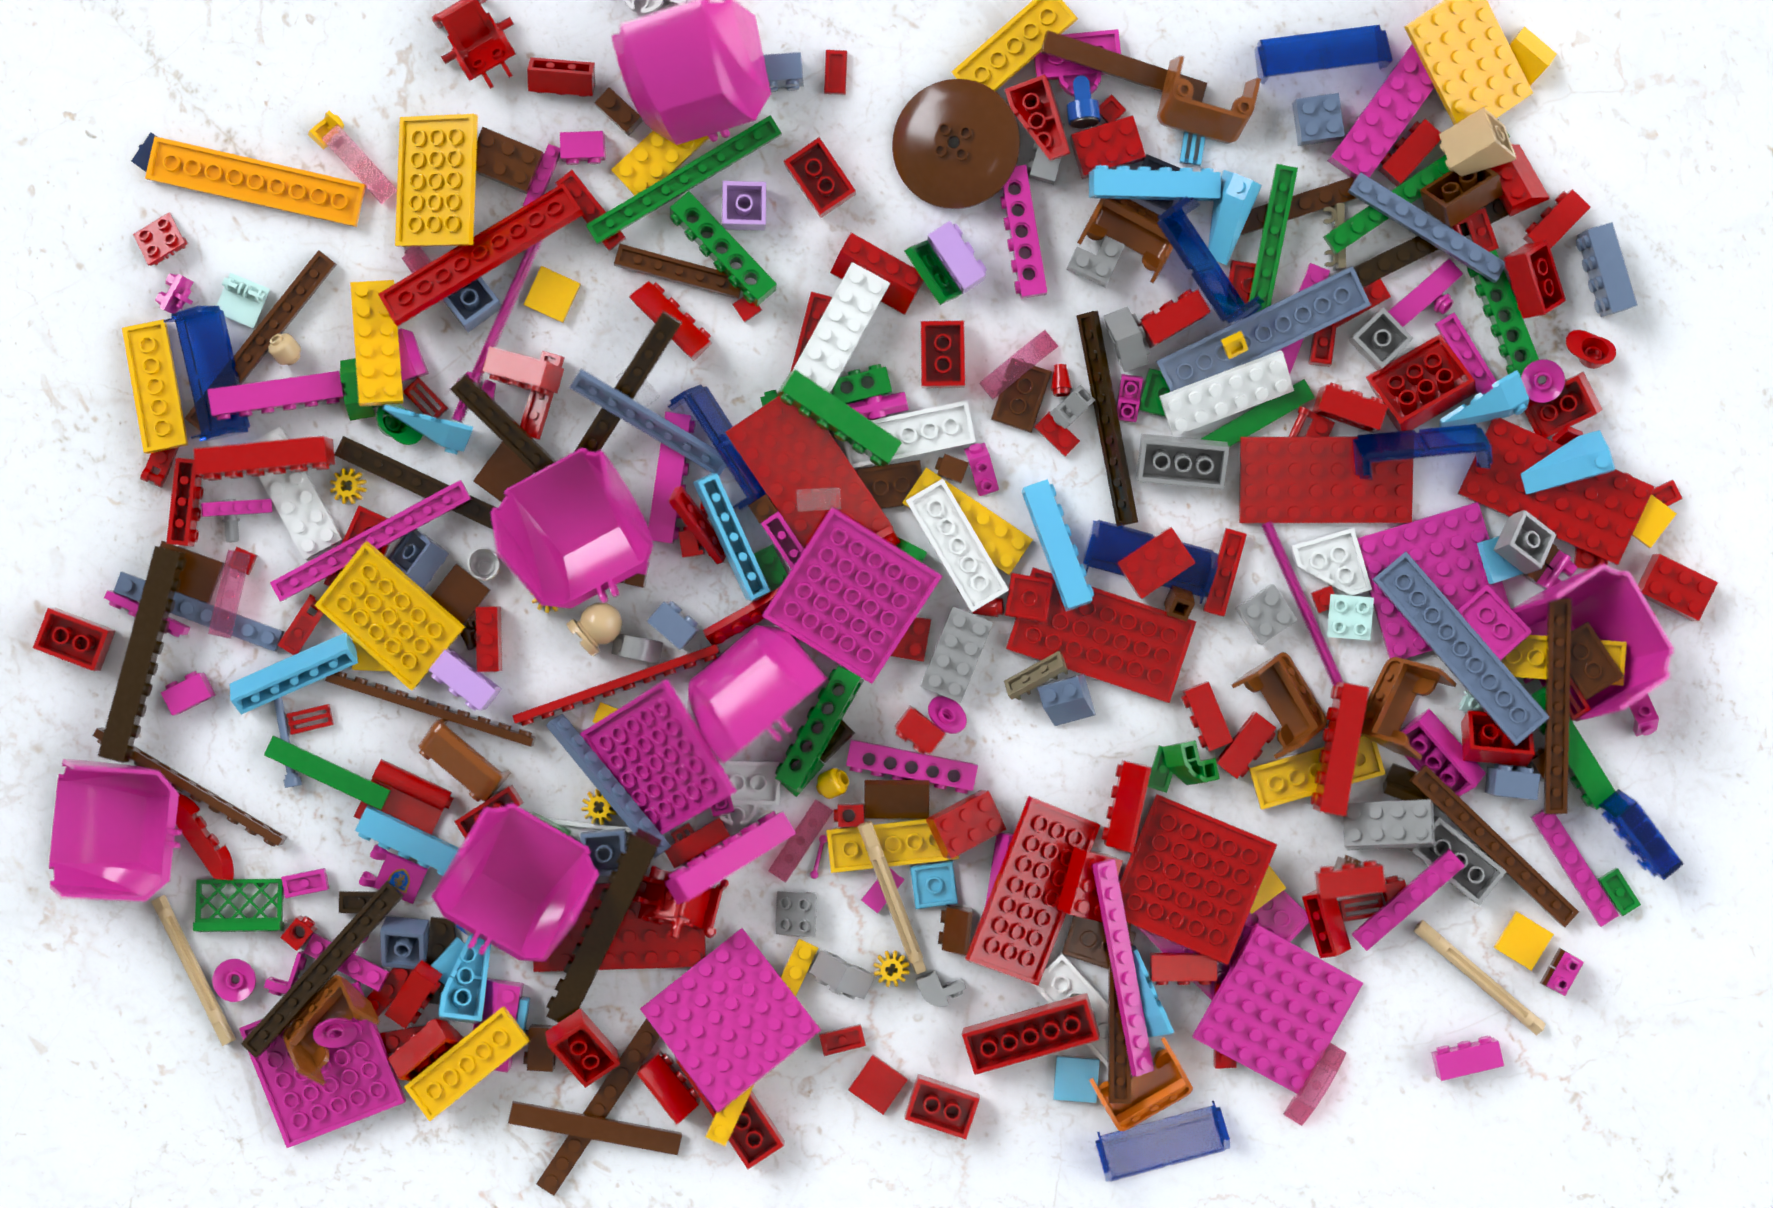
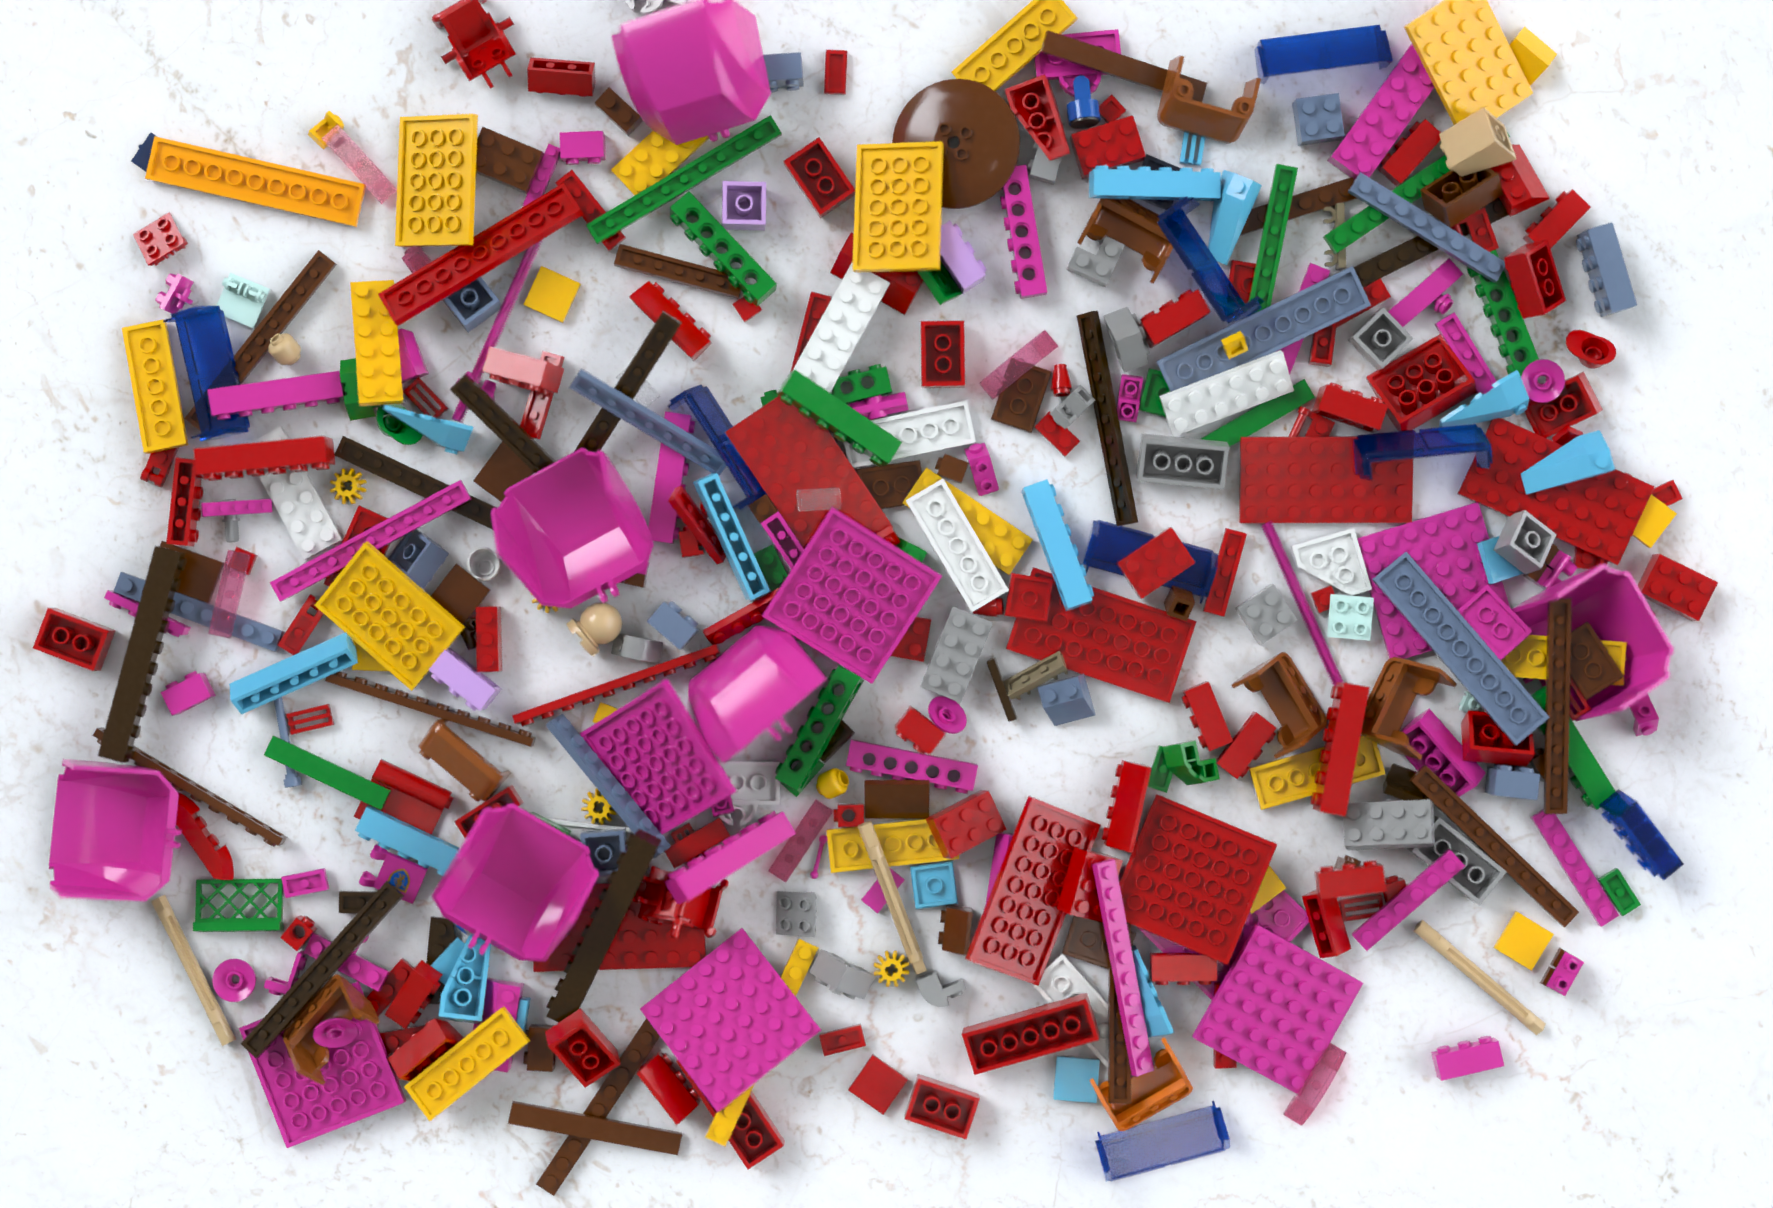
sand blue slope [380,916,429,969] -> none
none -> yellow plate [853,141,944,272]
none -> dark brown tile [986,658,1017,722]

